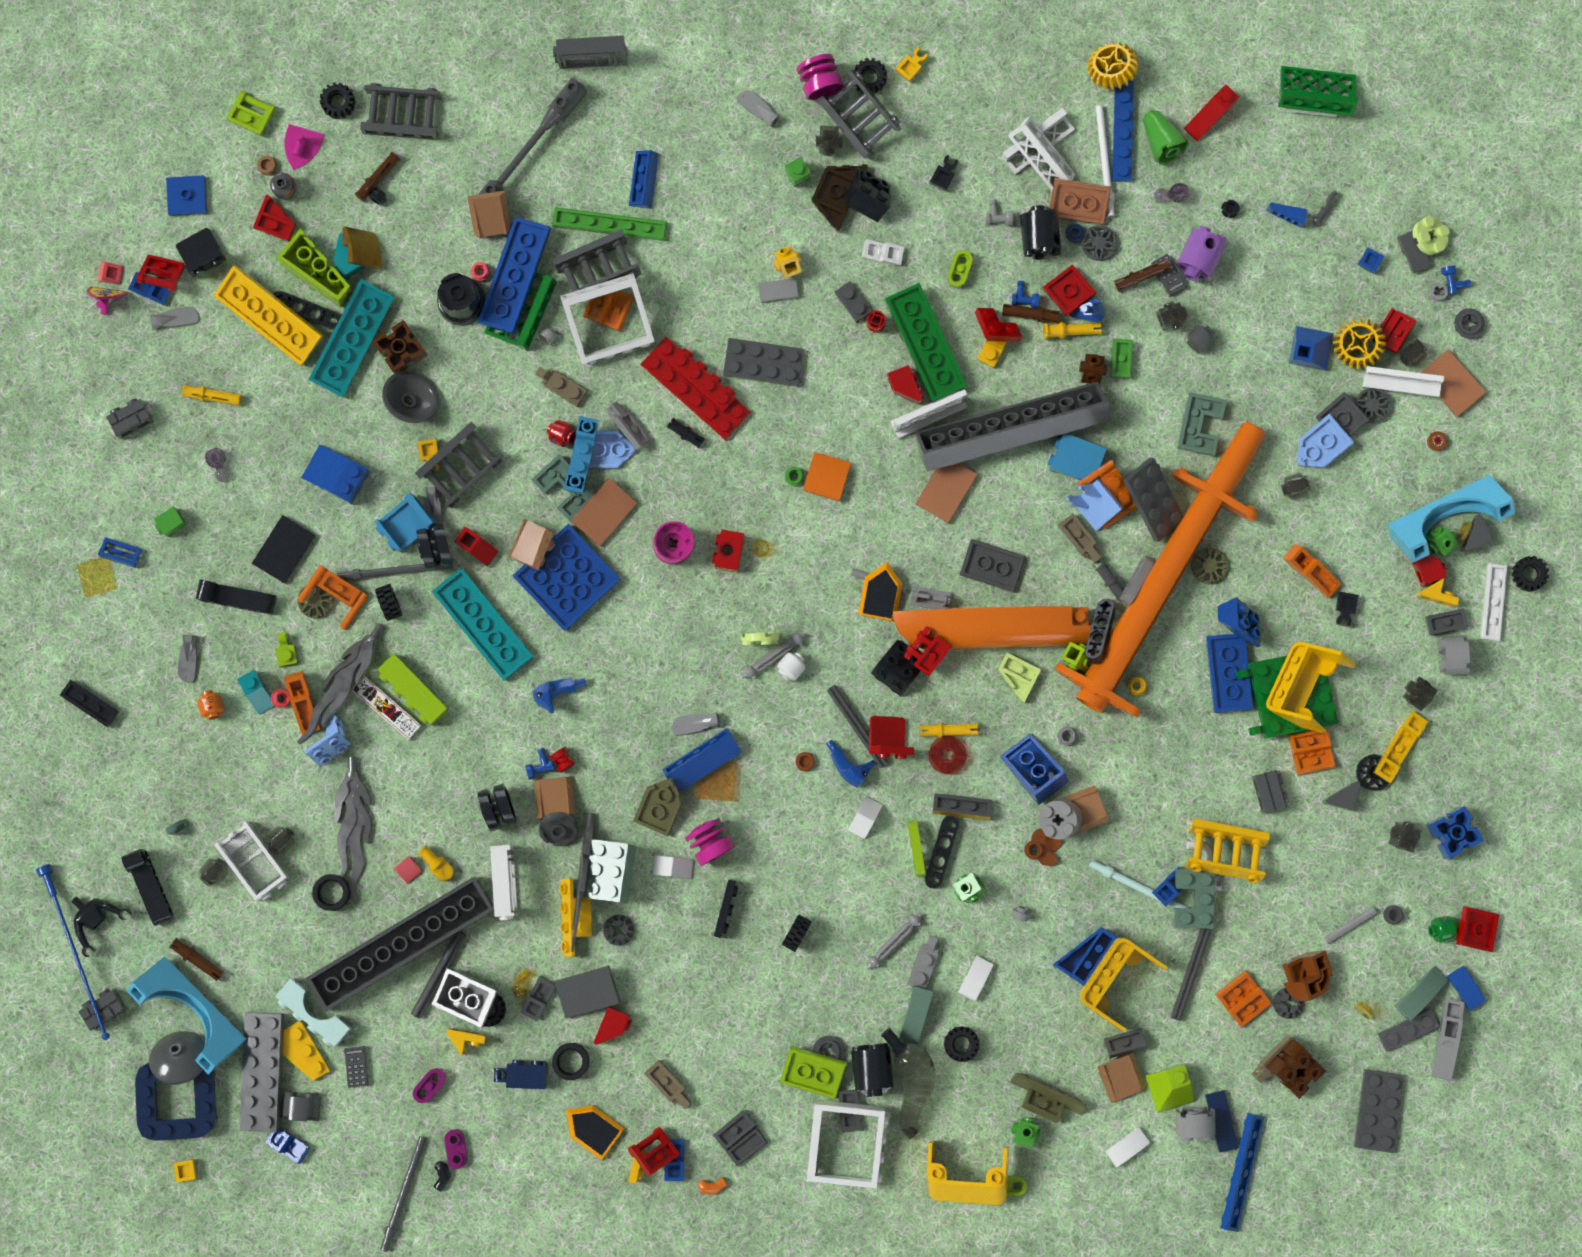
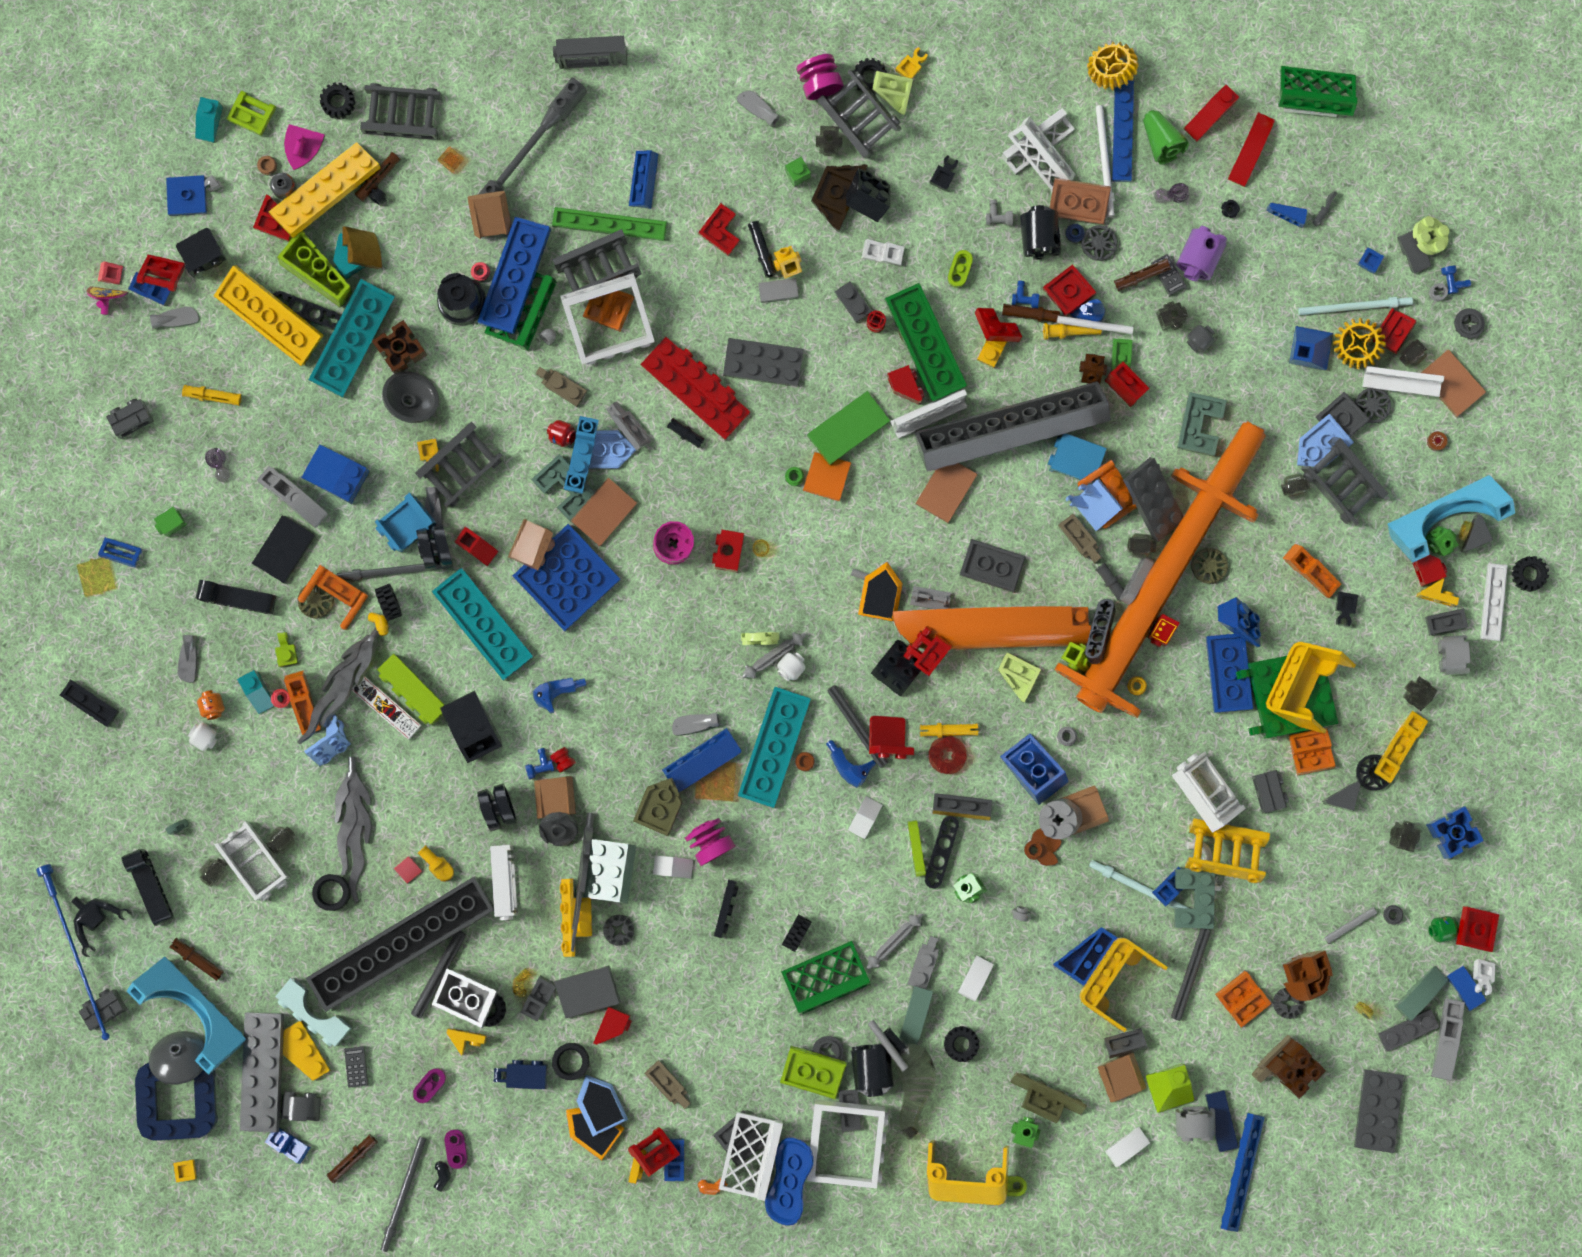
none -> white head [187,722,218,751]
none -> teal slope [195,97,223,143]
none -> light grey hinge [204,175,221,192]
none -> light grey slope [257,466,328,528]
none -> yellow plate [269,142,381,238]
none -> reddish brown pin [326,1134,378,1184]
none -> yellow arm [368,612,389,636]
none -> clear orange tile [437,146,464,173]
none -> black slope [440,690,502,763]
none -> black tile [576,1075,628,1137]
none -> red plate [698,203,740,256]
none -> white fence [719,1112,783,1201]
none -> teal plate [738,686,811,808]
none -> black pin [748,221,777,278]
none -> blue plate [765,1138,814,1226]
none -> green fence [781,941,871,1016]
none -> bright green tile [807,391,890,465]
none -> light grey bar [868,1020,909,1072]
none -> yellowish green wing [872,71,913,115]
none -> white bar [1057,316,1133,334]
none -> red panel [1104,362,1150,407]
none -> clear smoke head [1127,533,1156,559]
none -> red slope [1147,614,1180,647]
none -> white door [1172,752,1246,833]
none -> red slope [1227,112,1275,187]
none -> light aqua bar [1298,297,1413,315]
none -> dark grey fence [1301,437,1388,525]
none -> white plate [1473,959,1495,996]

